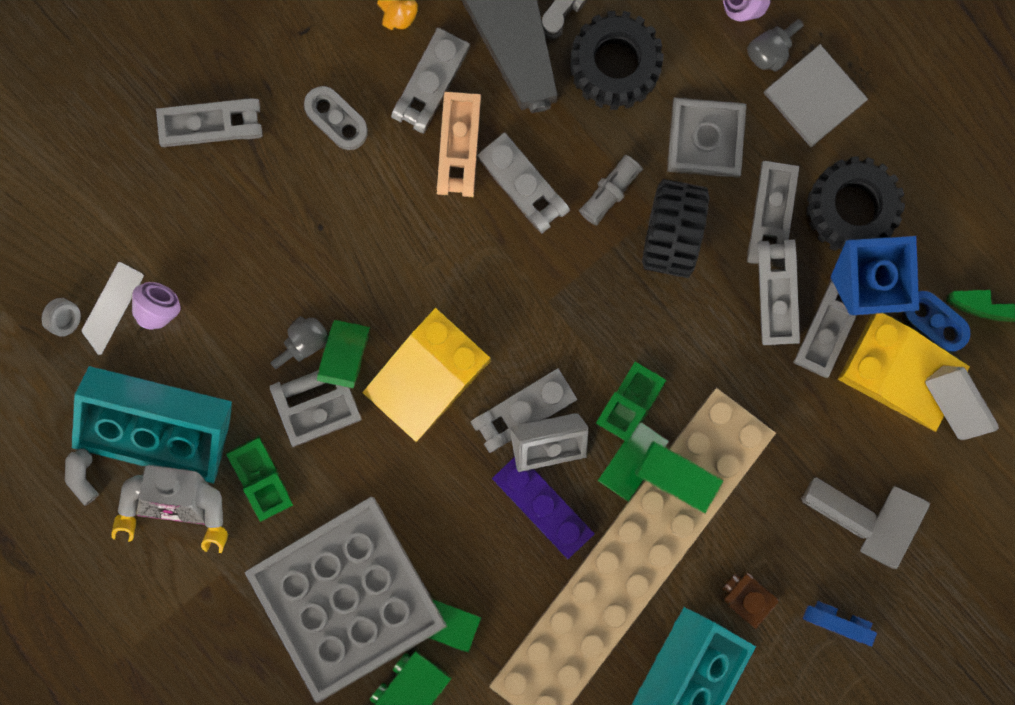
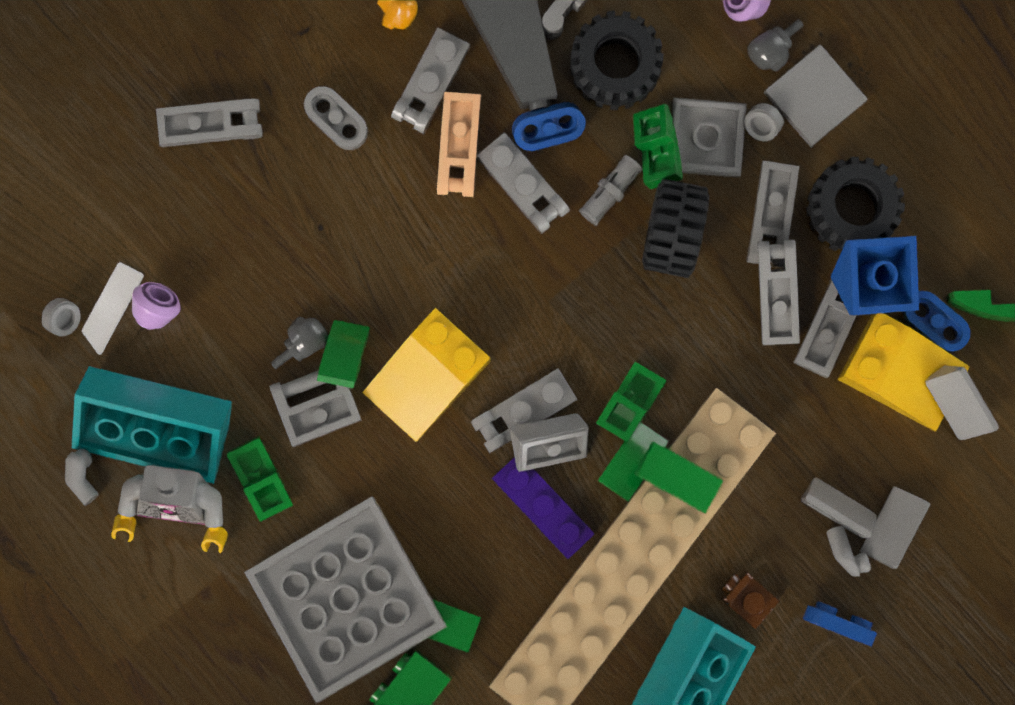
none -> blue plate [512,102,586,151]
none -> green slope [633,104,683,189]
none -> light grey tile [744,103,784,141]
none -> light grey arm [826,526,871,577]

